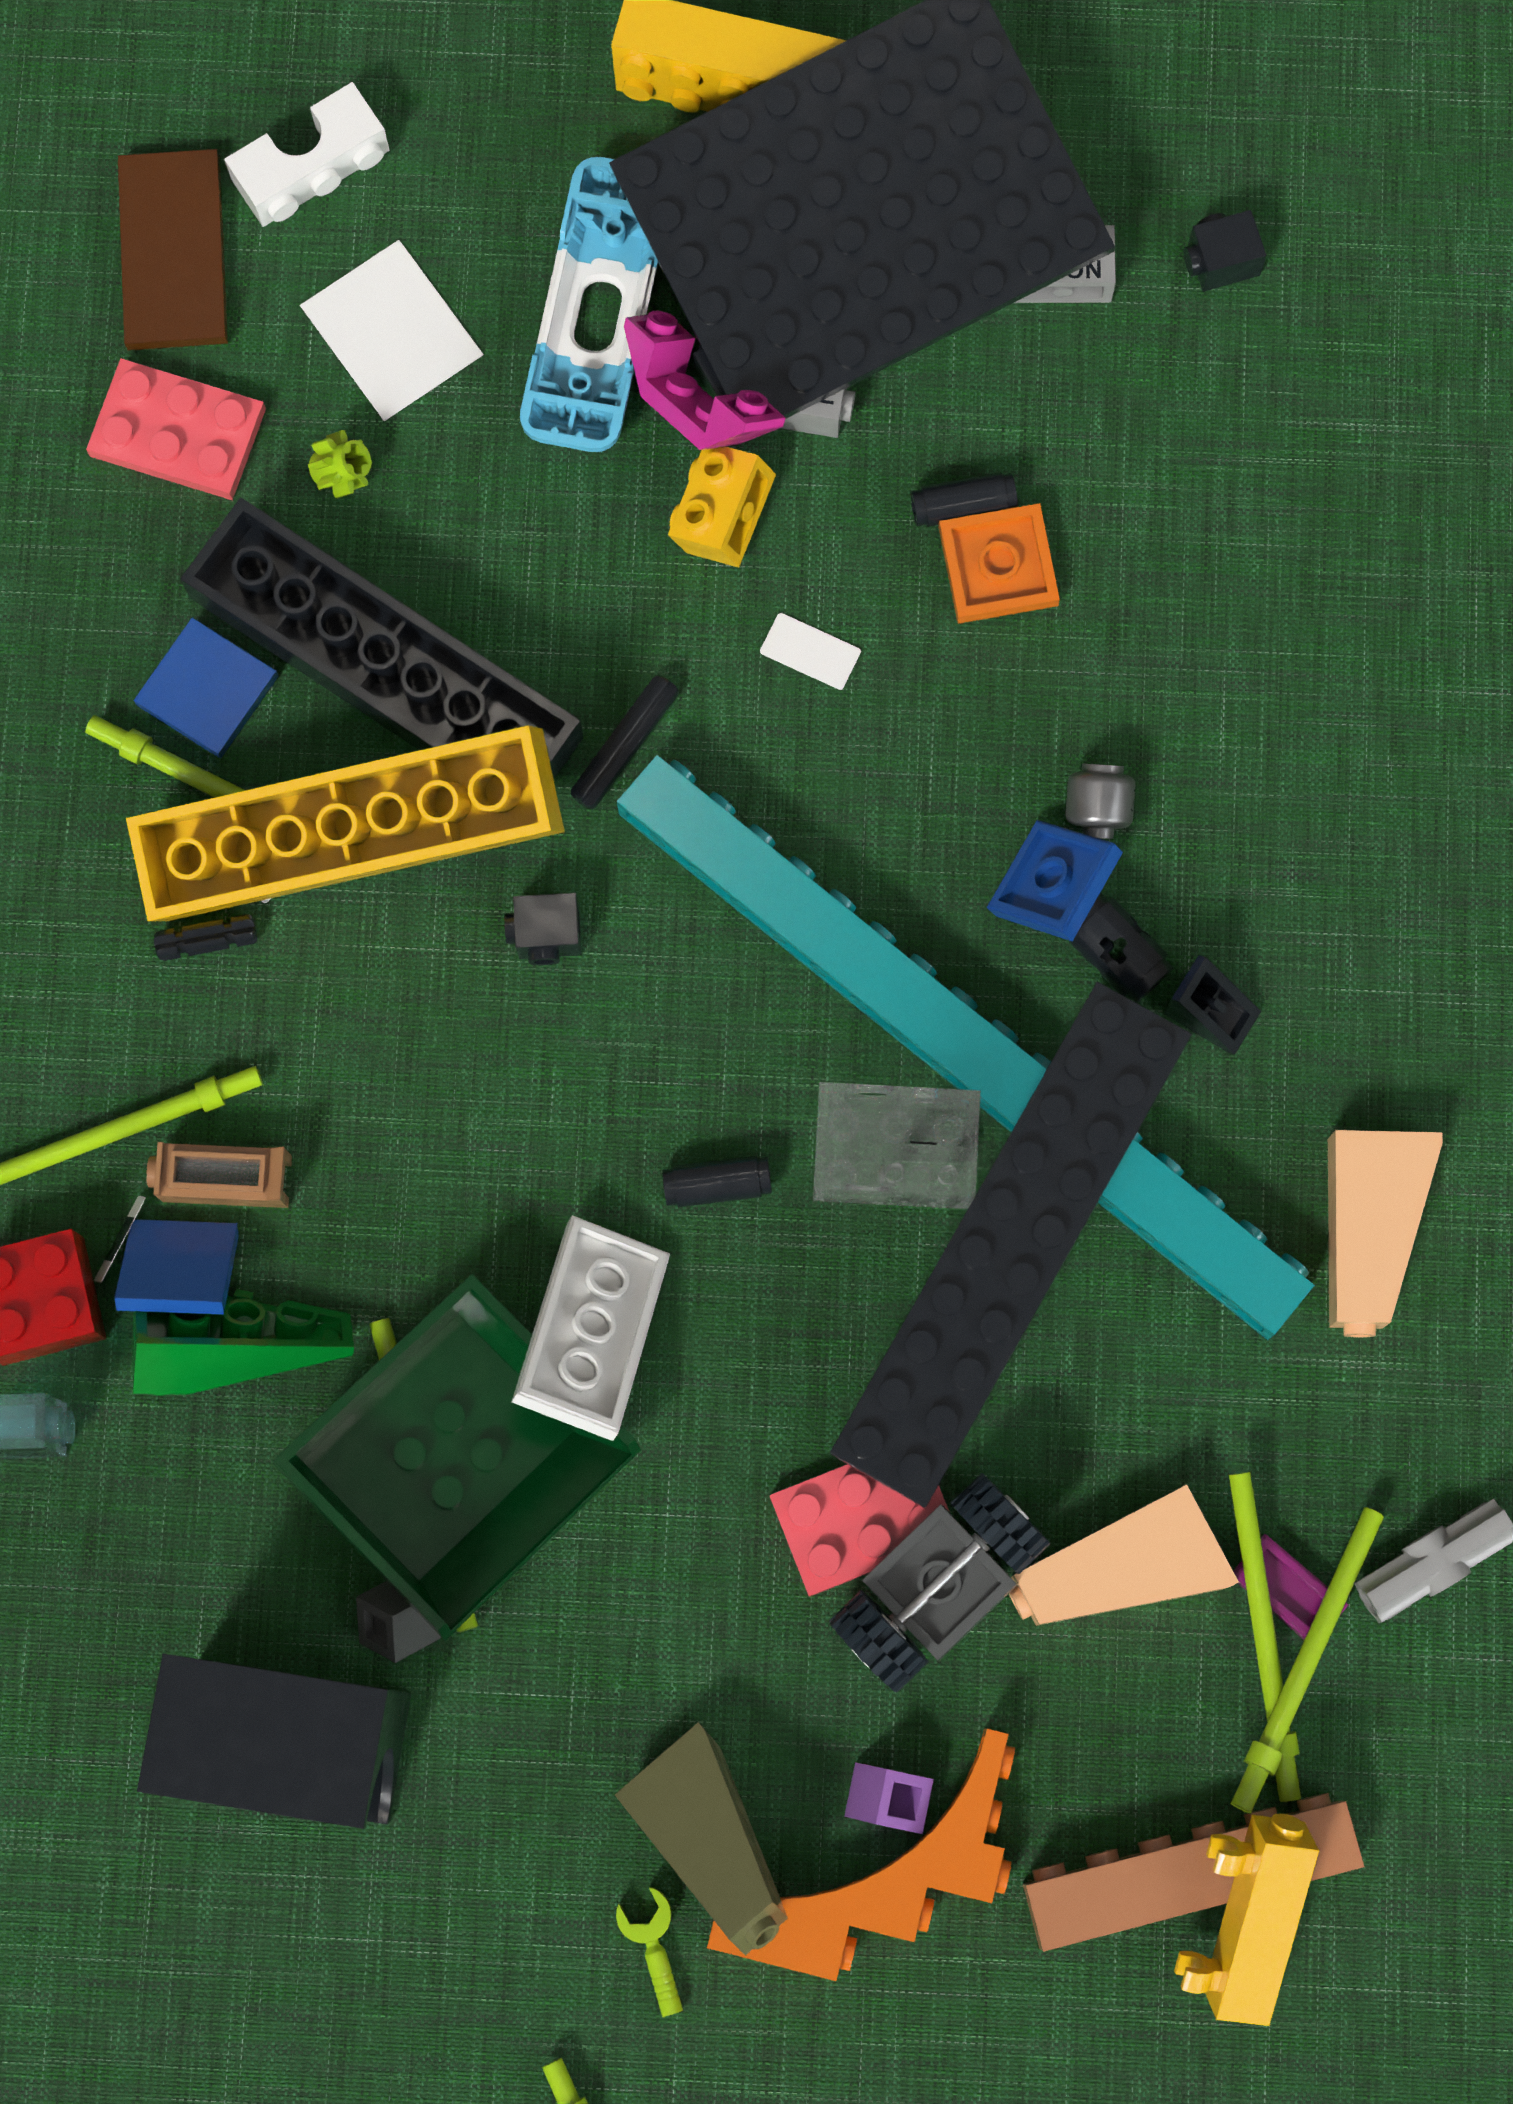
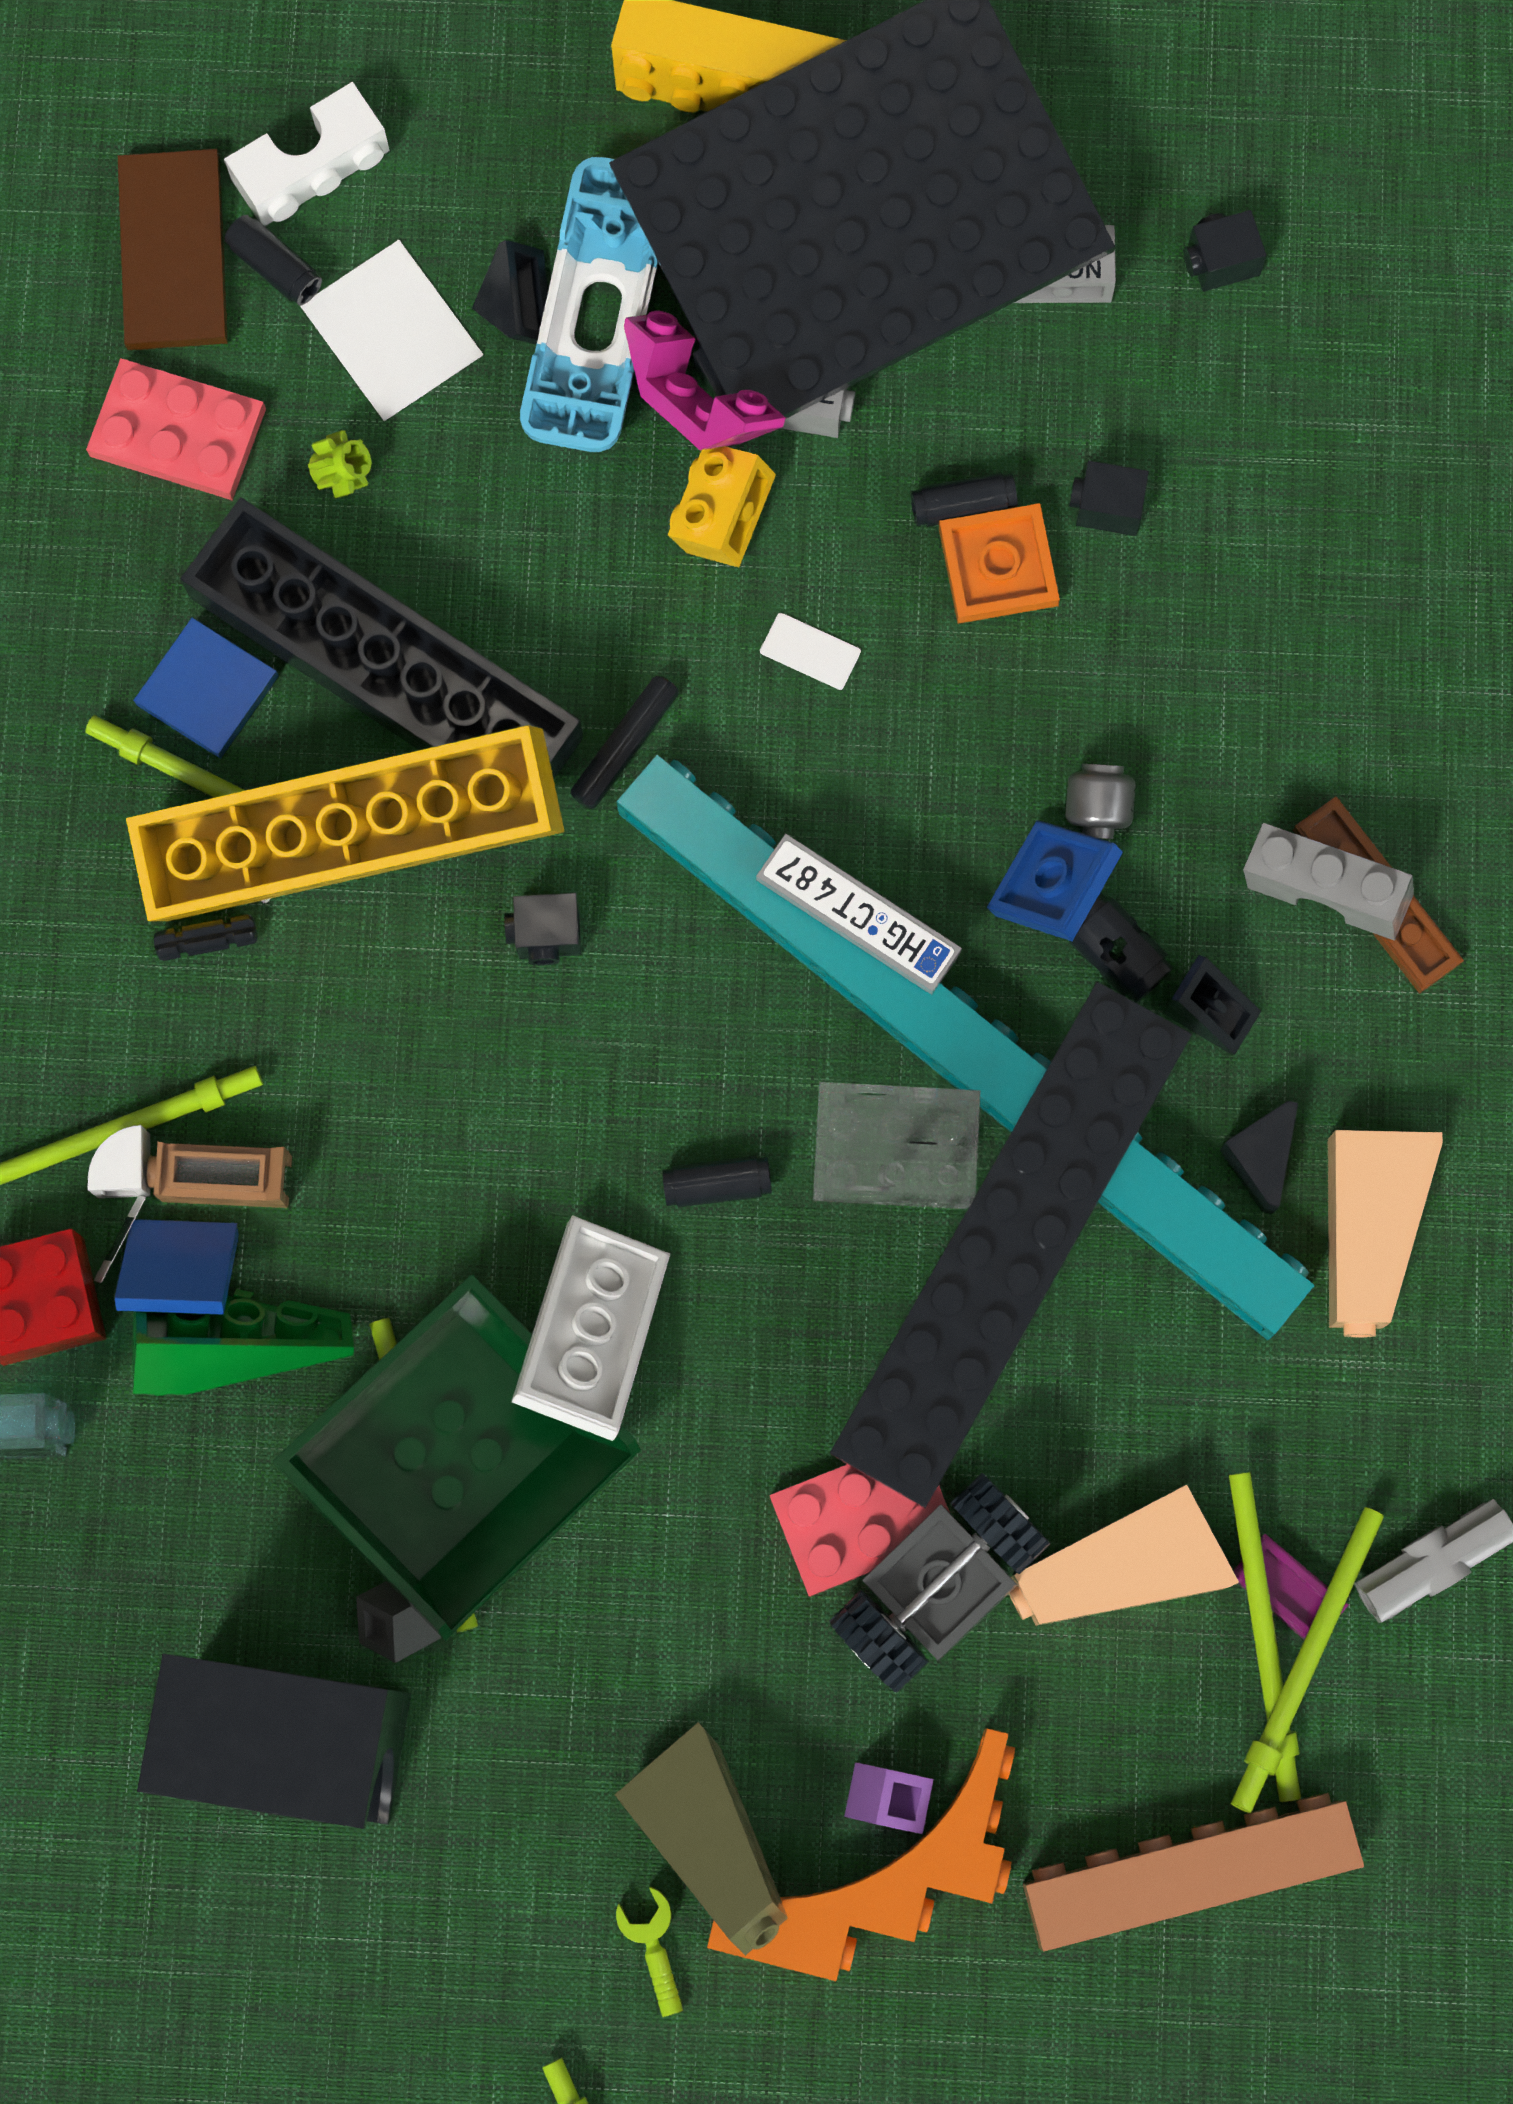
yellow brick [1174,1814,1319,2026] -> none
none -> white brick [88,1125,150,1198]
none -> black piece [225,215,322,306]
none -> black slope [472,240,548,345]
none -> tile [756,834,962,995]
none -> black brick [1069,461,1149,536]
none -> black slope [1220,1101,1298,1214]
none -> light grey arch [1243,823,1414,941]
none -> dark orange tile [1293,797,1464,994]

